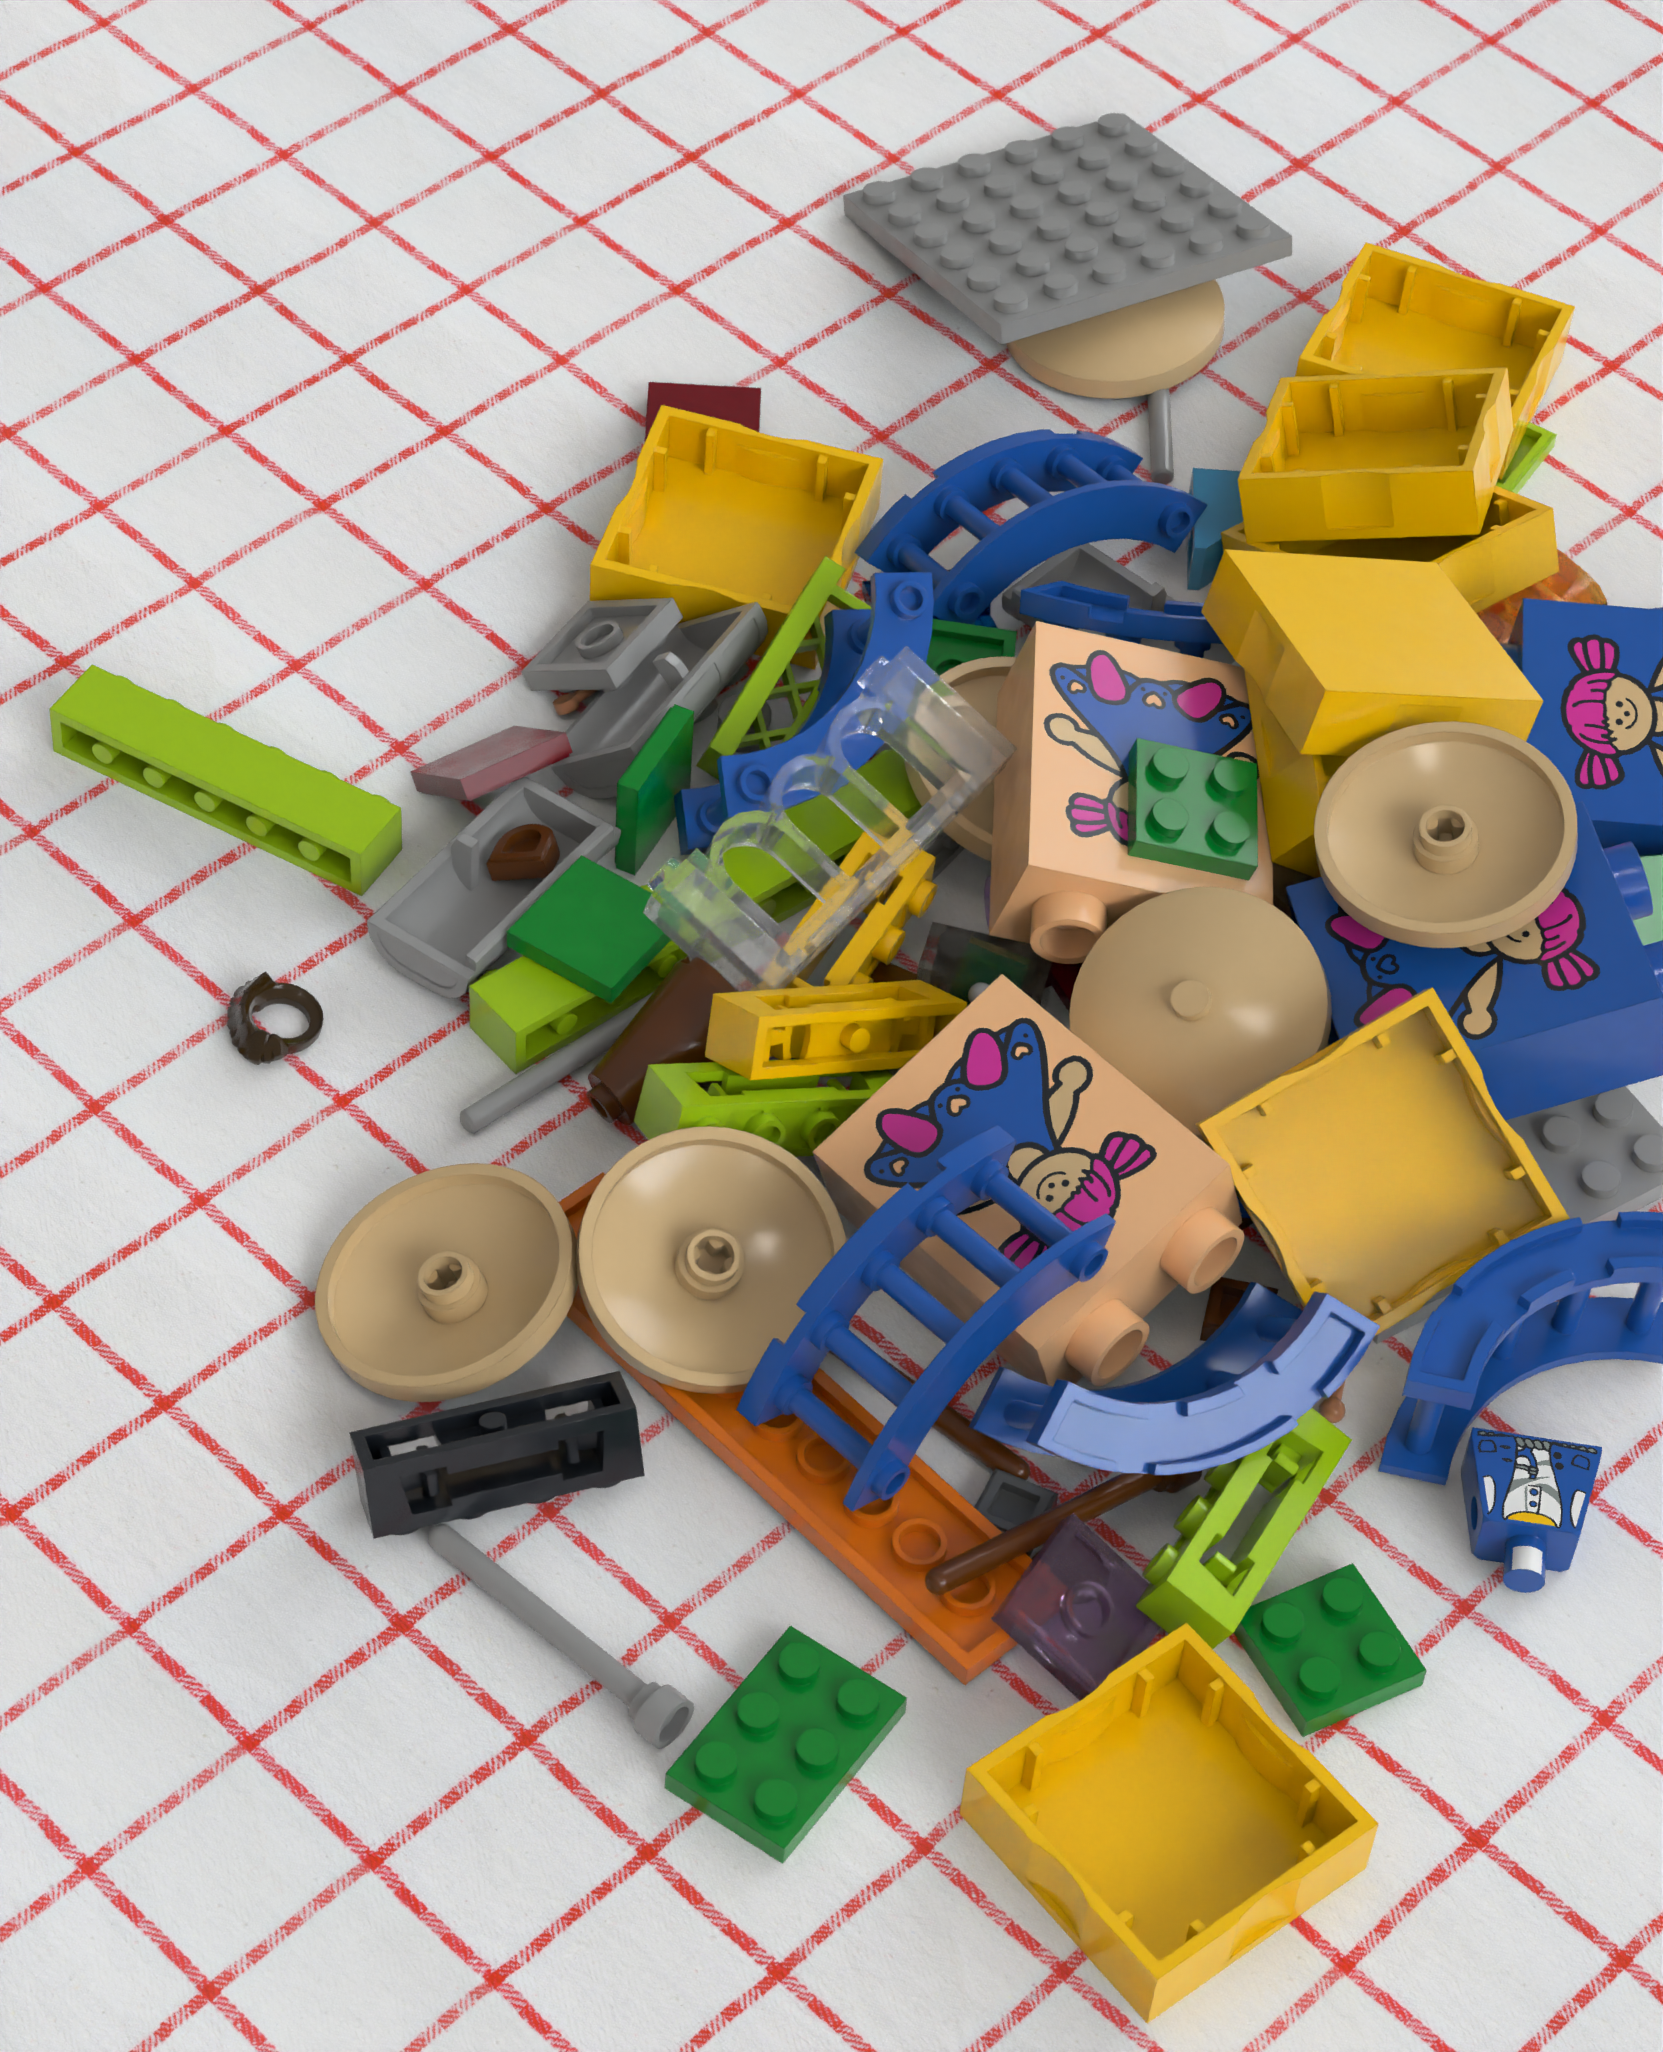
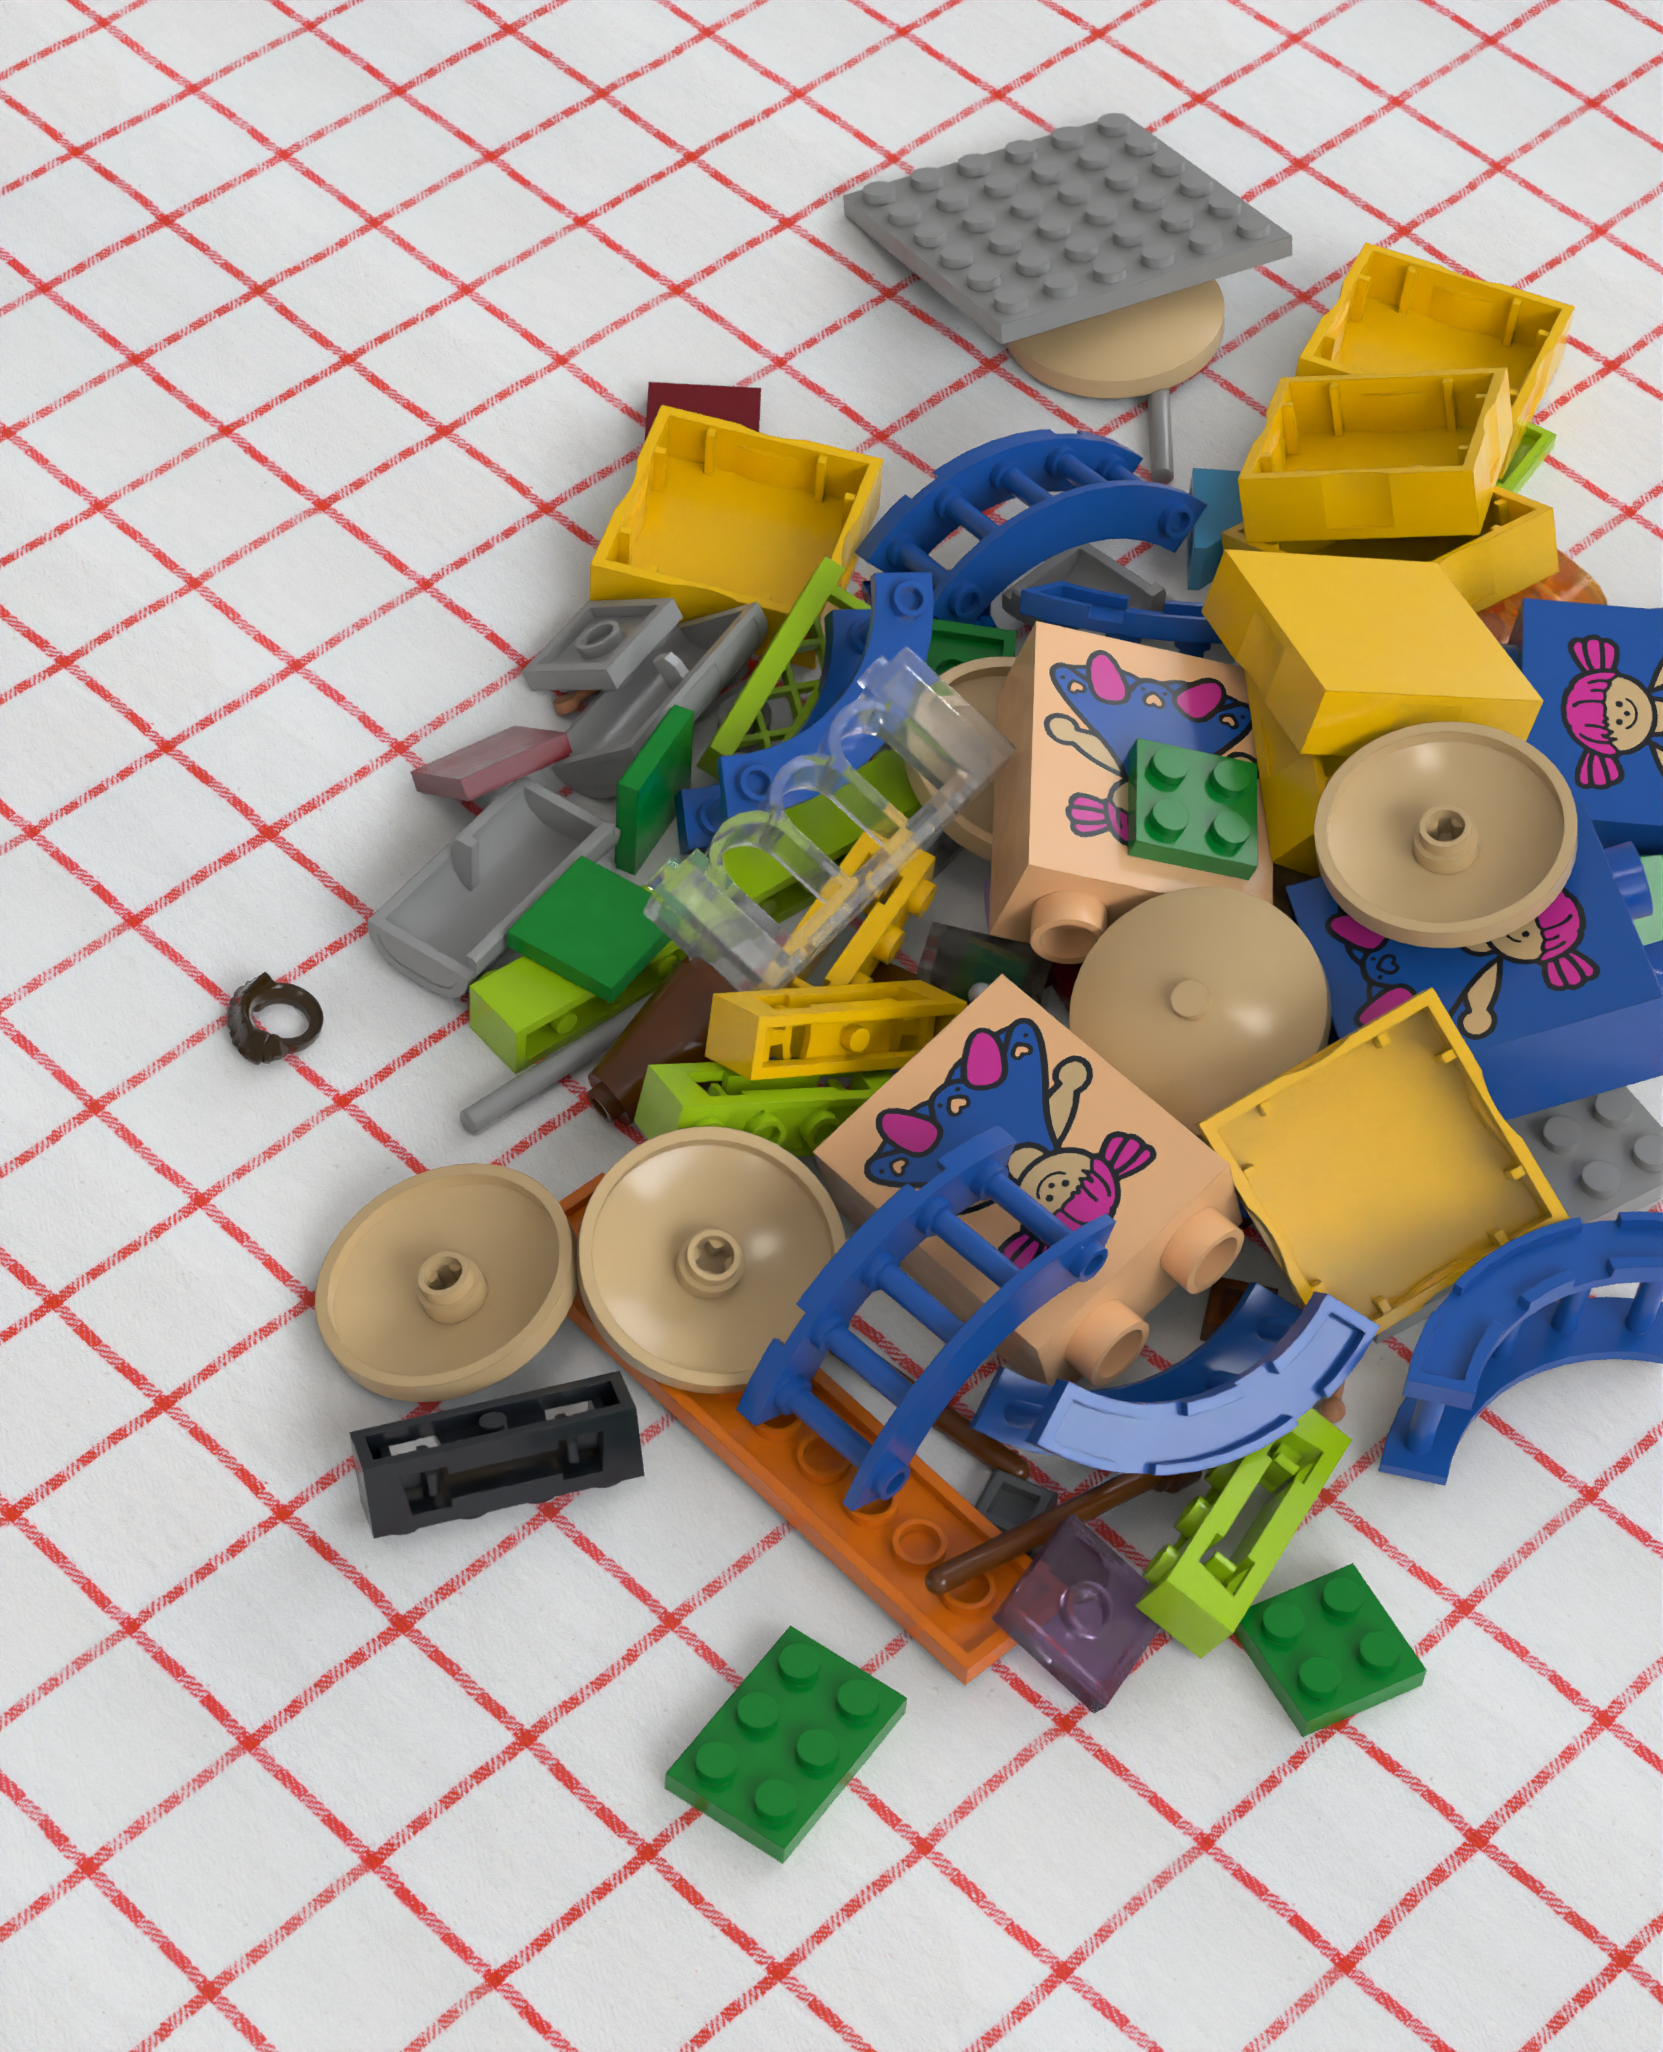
lime brick [49,665,402,896] -> none
light grey piece [428,1524,694,1749] -> none
reddish brown tile [486,824,560,881] -> none
yellow tile [959,1622,1379,2024] -> none
blue torso [1461,1427,1602,1593] -> none

